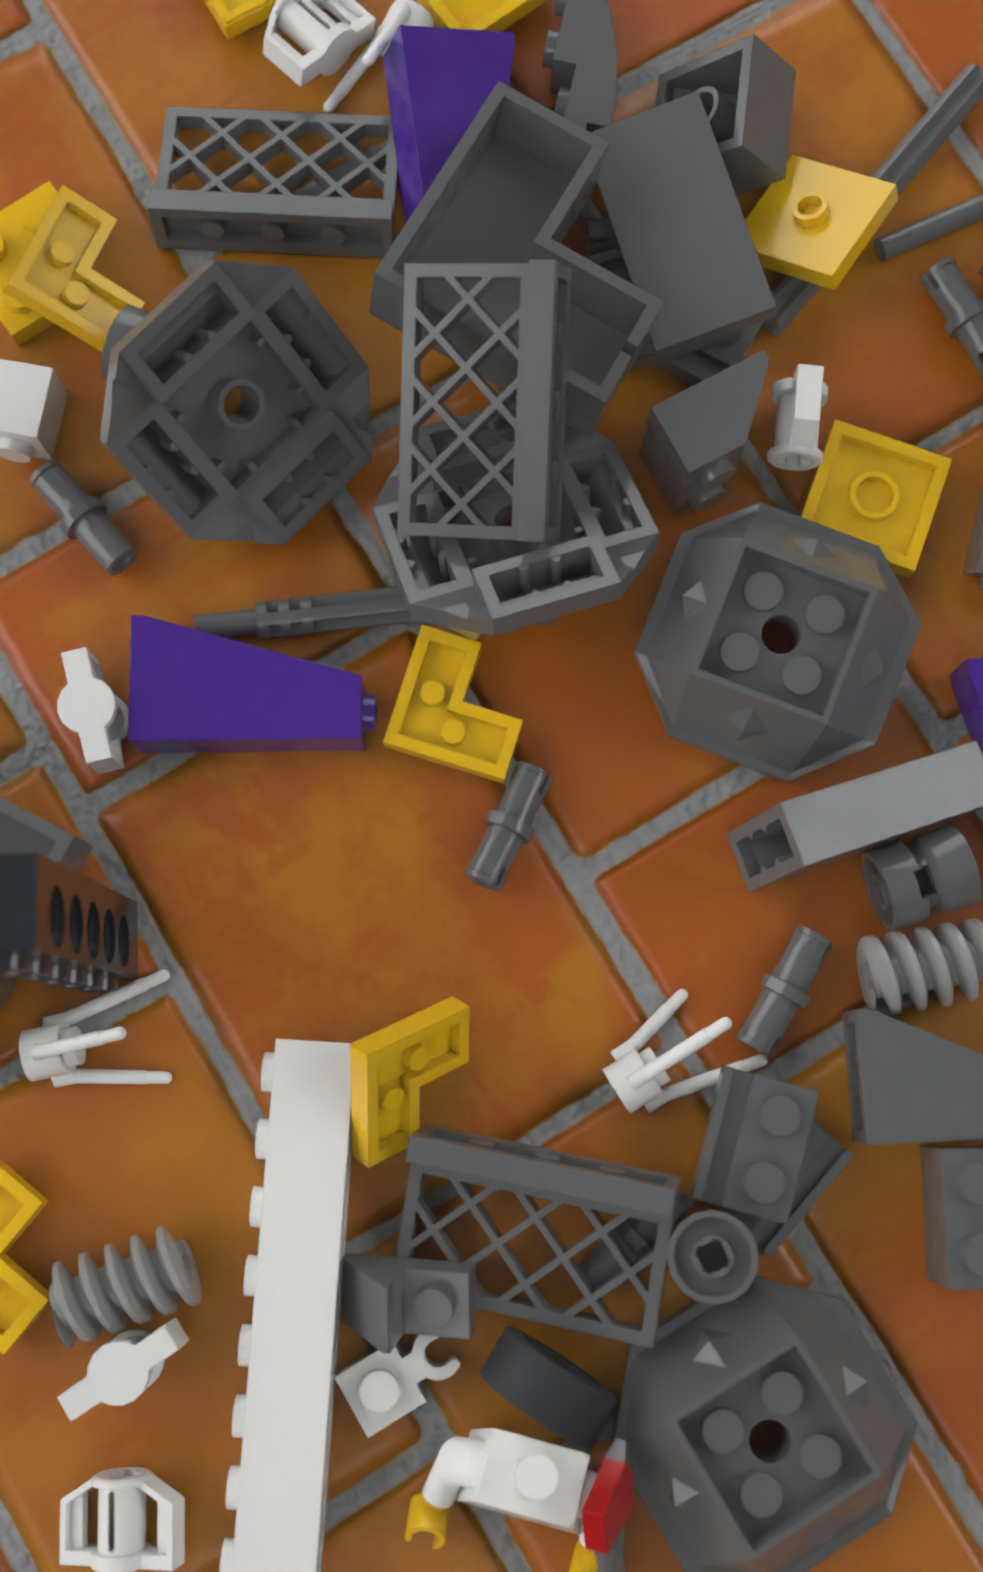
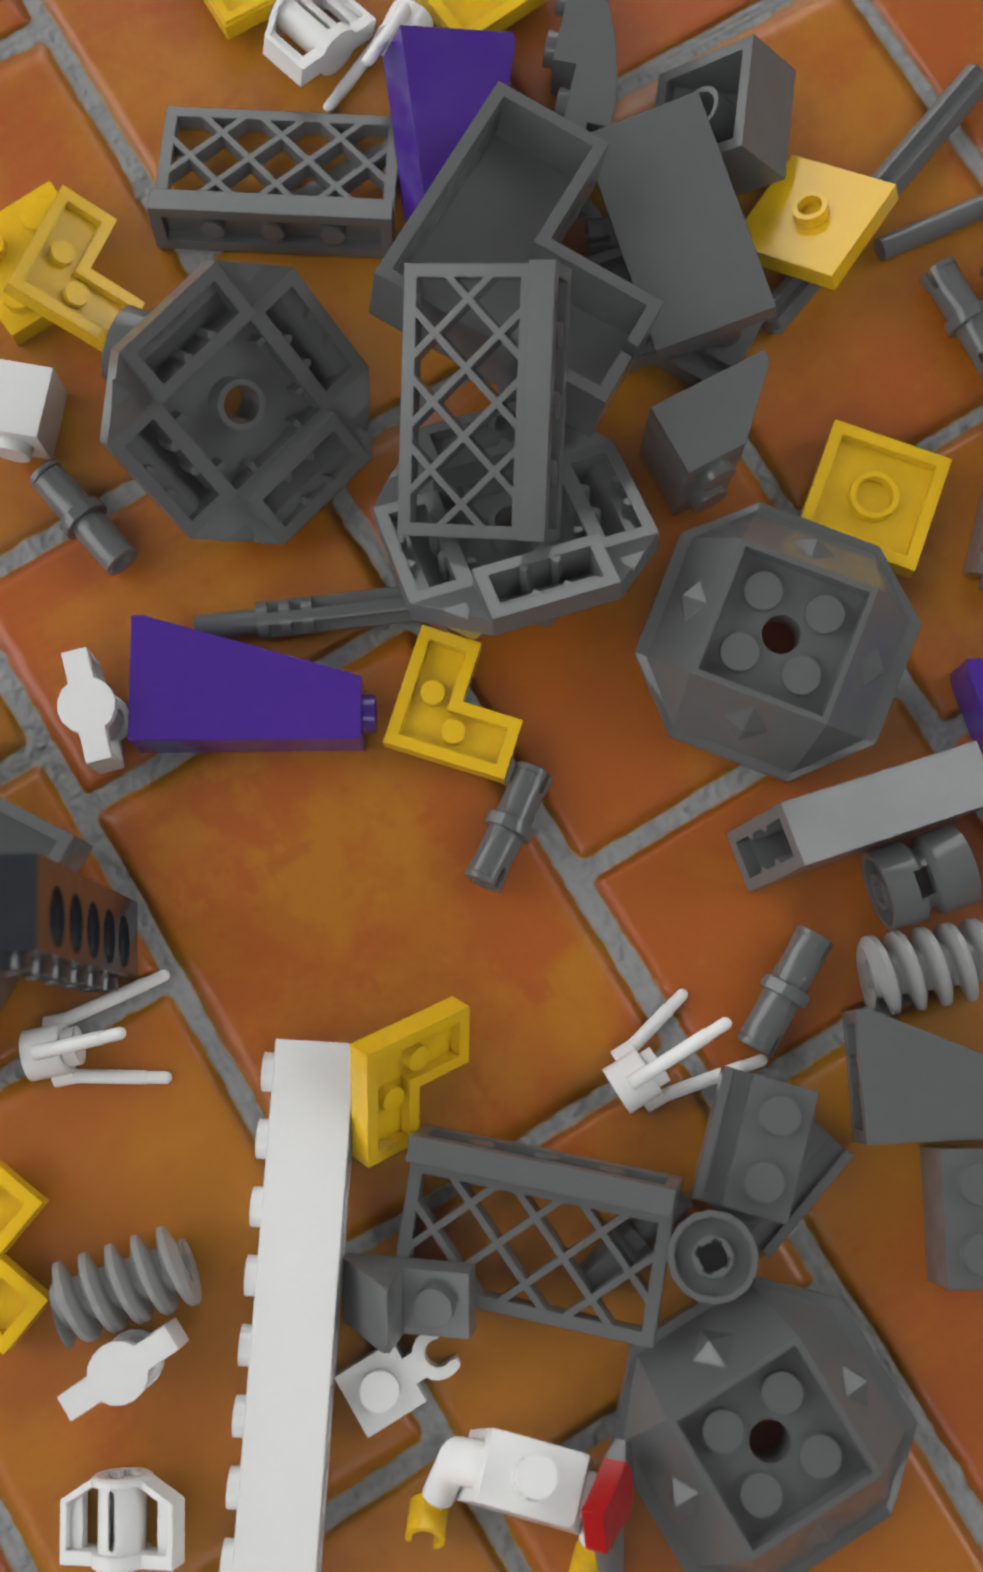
black tyre [480,1326,617,1447] -> none
white piece [767,364,828,471] -> none

